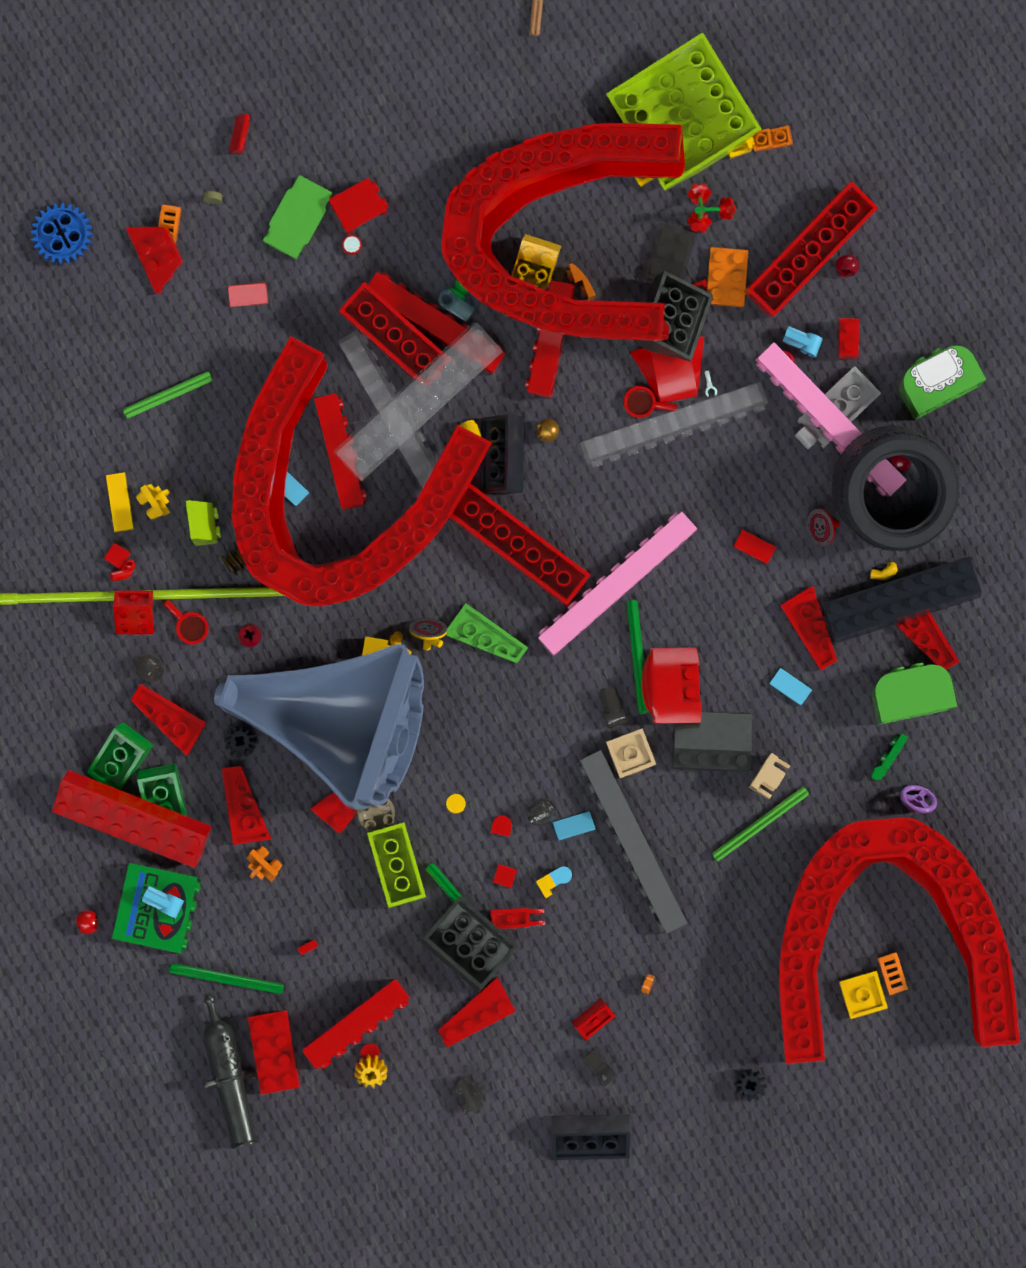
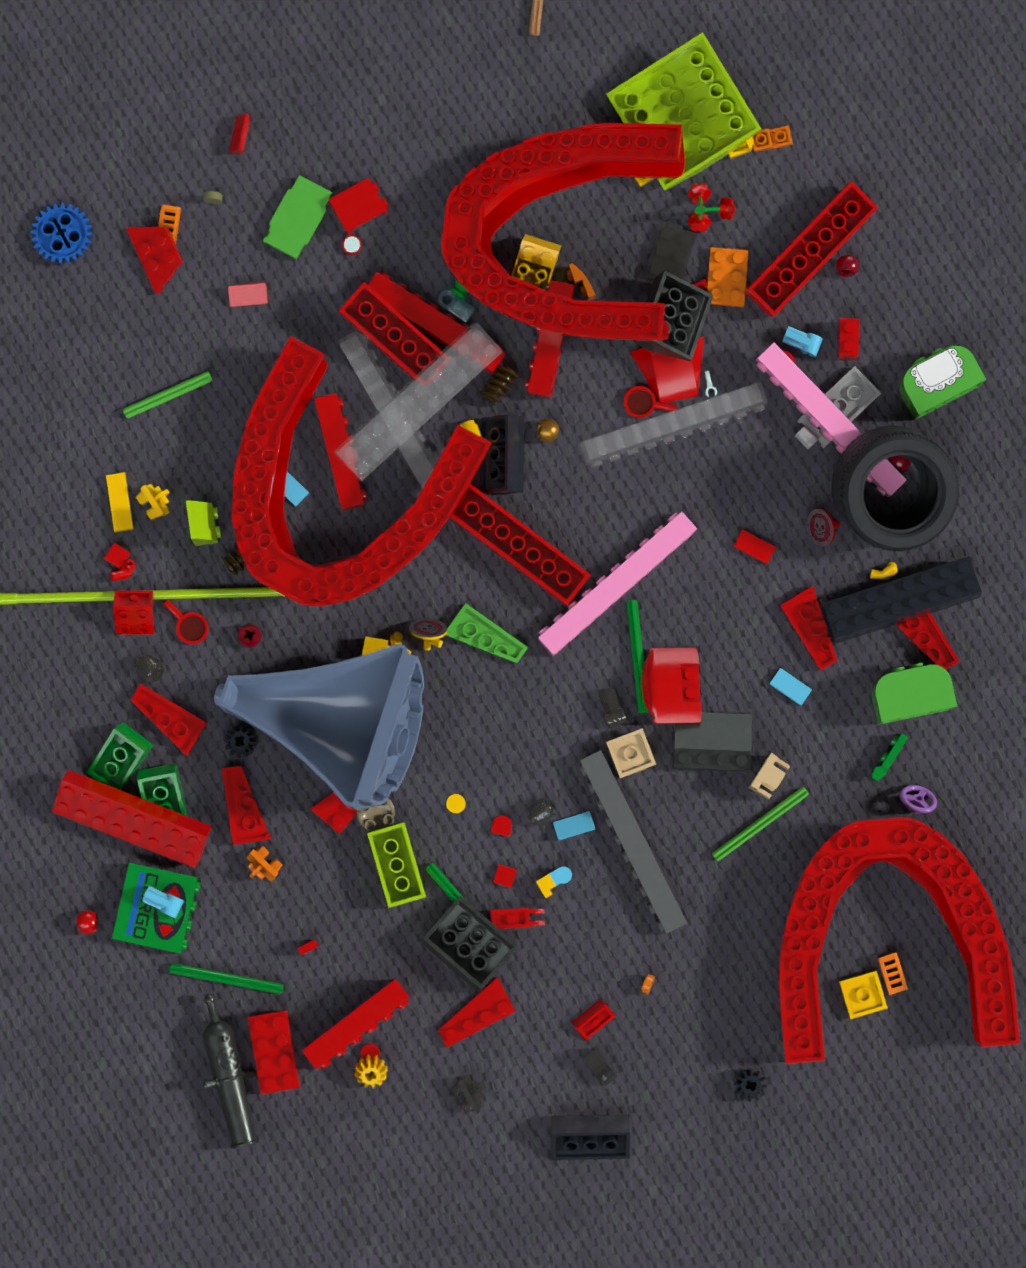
none -> dark brown piece [479,364,520,406]

